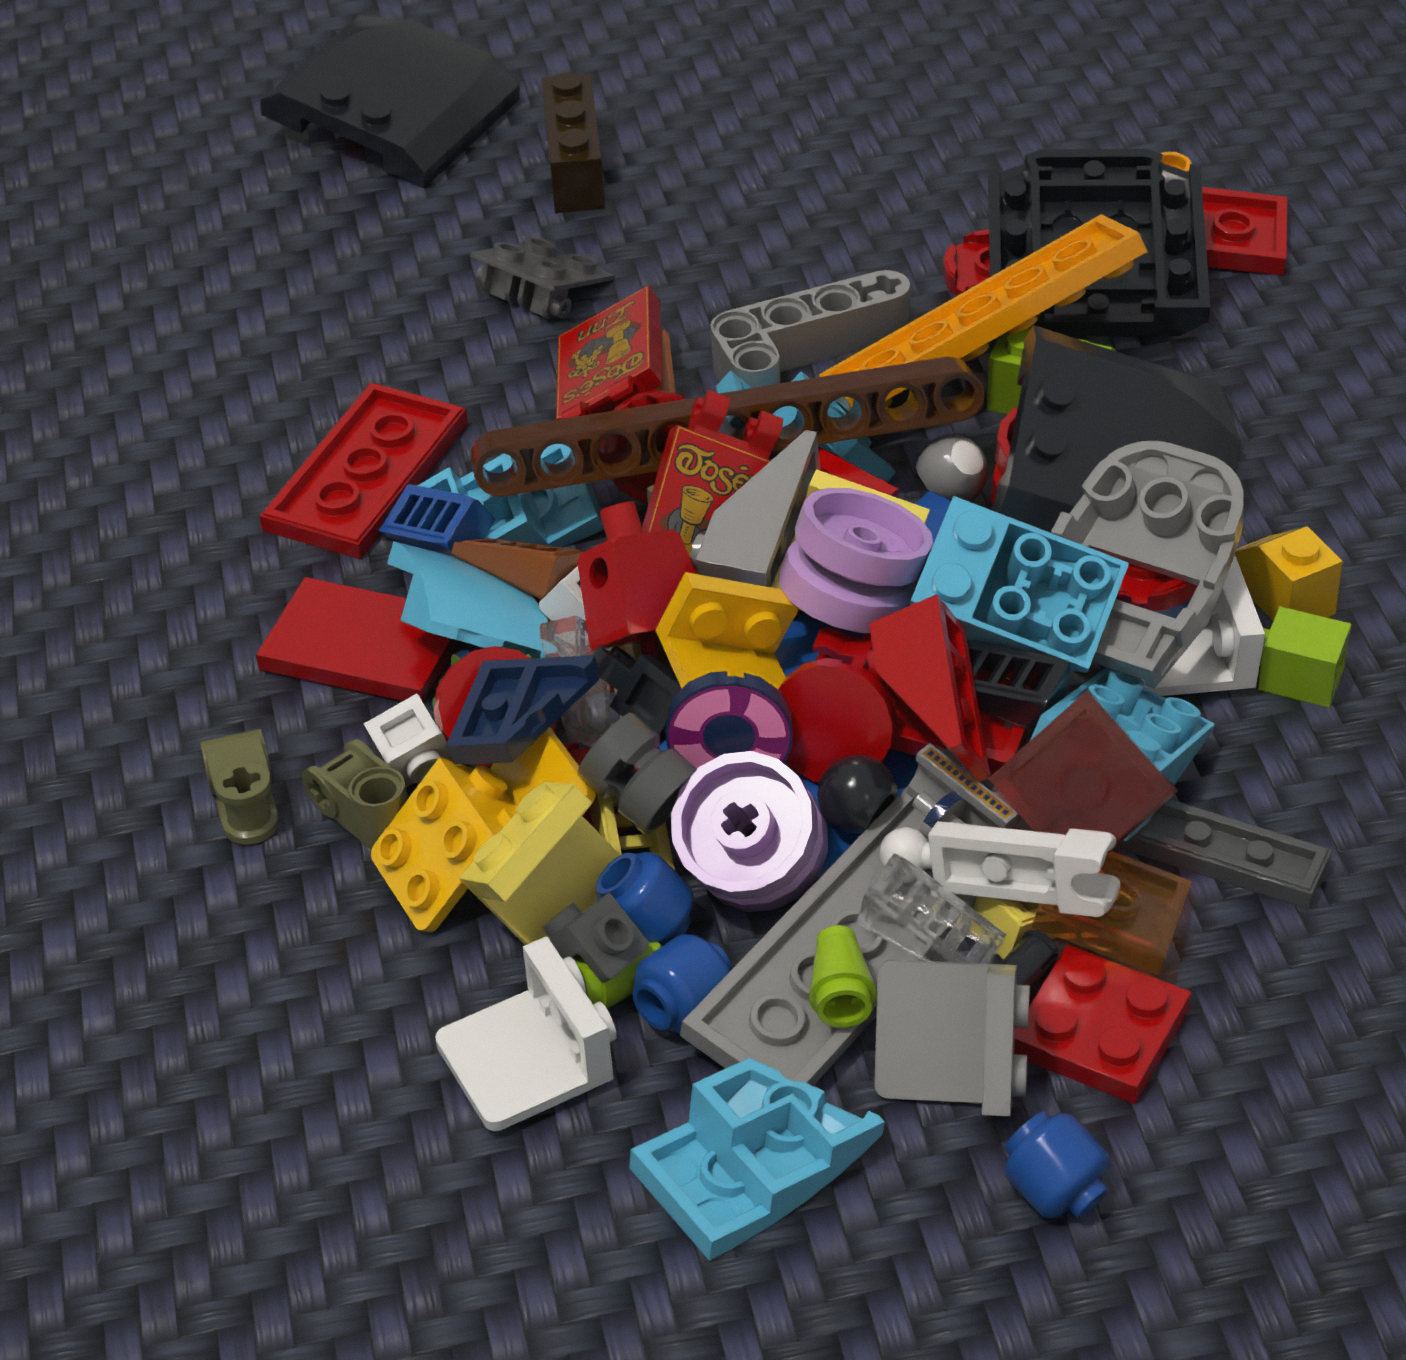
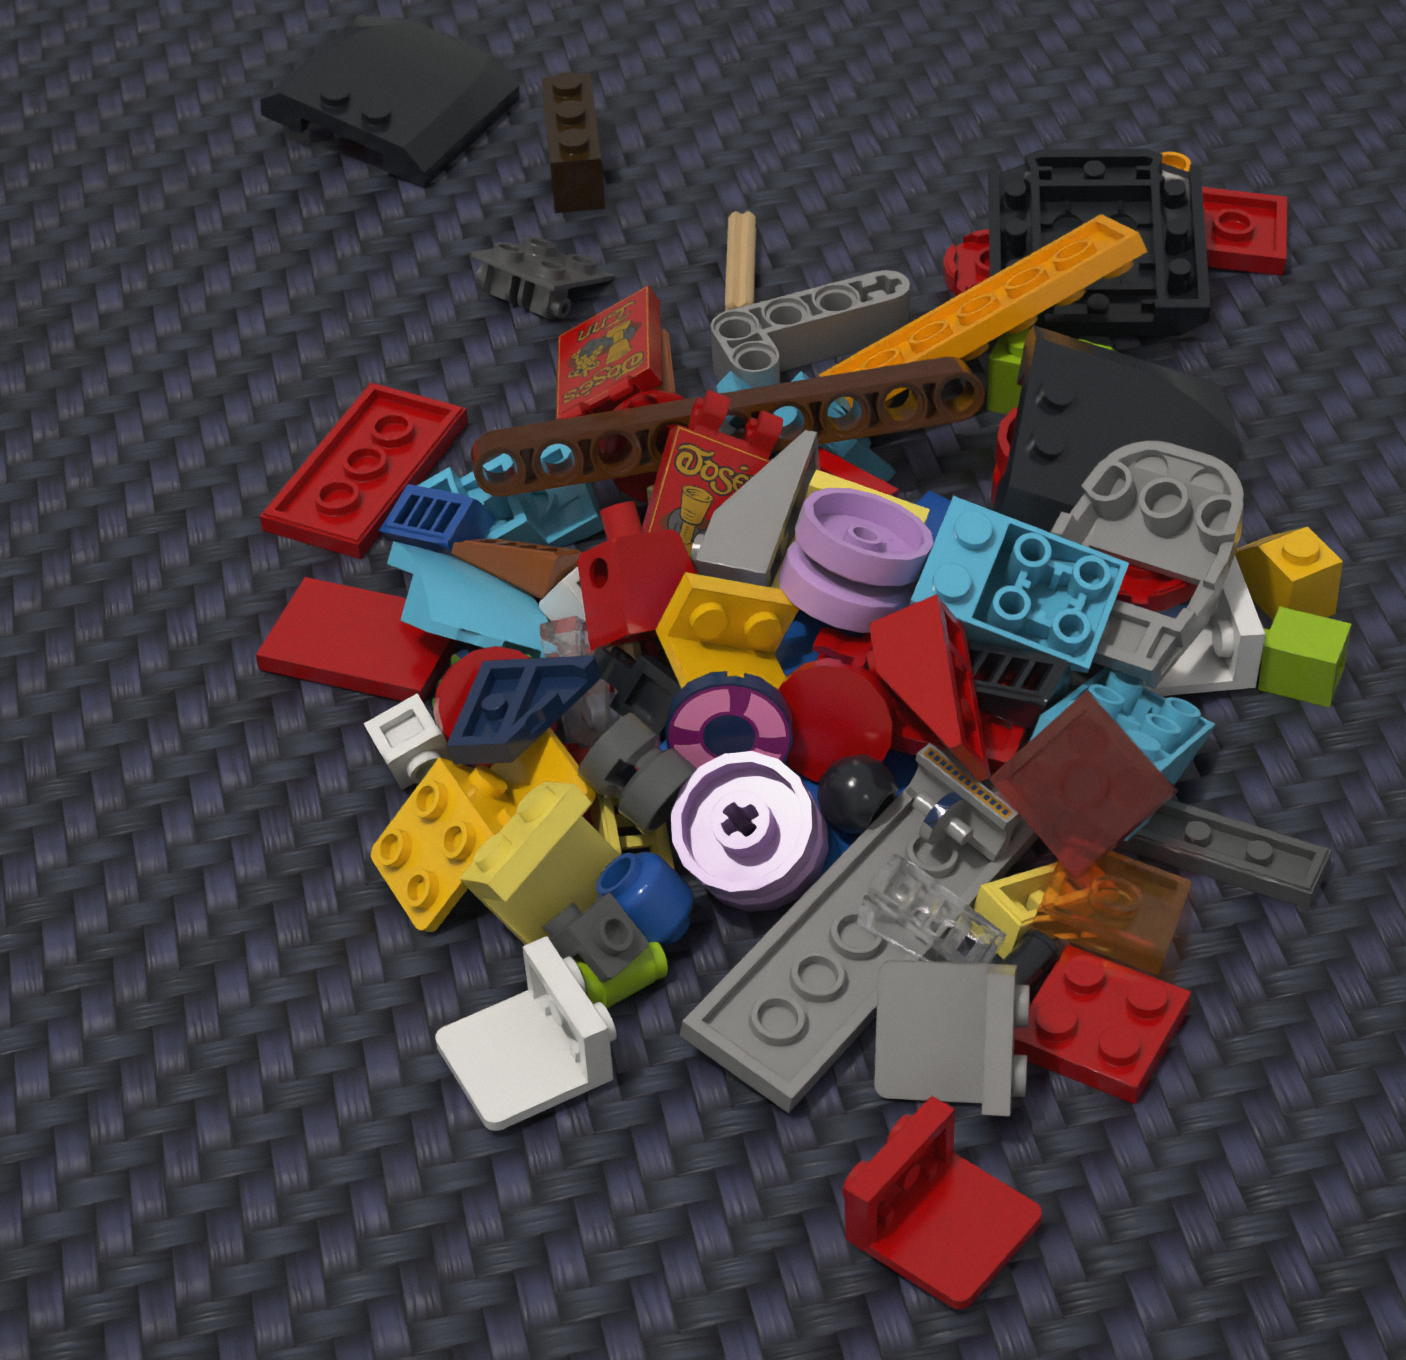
olive piece [199,728,279,845] -> none
olive piece [301,739,408,850] -> none
medium azure slope [629,1058,885,1261] -> none
blue head [633,934,732,1034] -> none
lime cone [809,925,877,1028] -> none
white plate [879,821,1120,917] -> none
light grey piece [916,434,988,502] -> none
blue head [1004,1111,1111,1219] -> none
none -> tan axle [725,211,756,311]
none -> red bracket [842,1095,1042,1309]

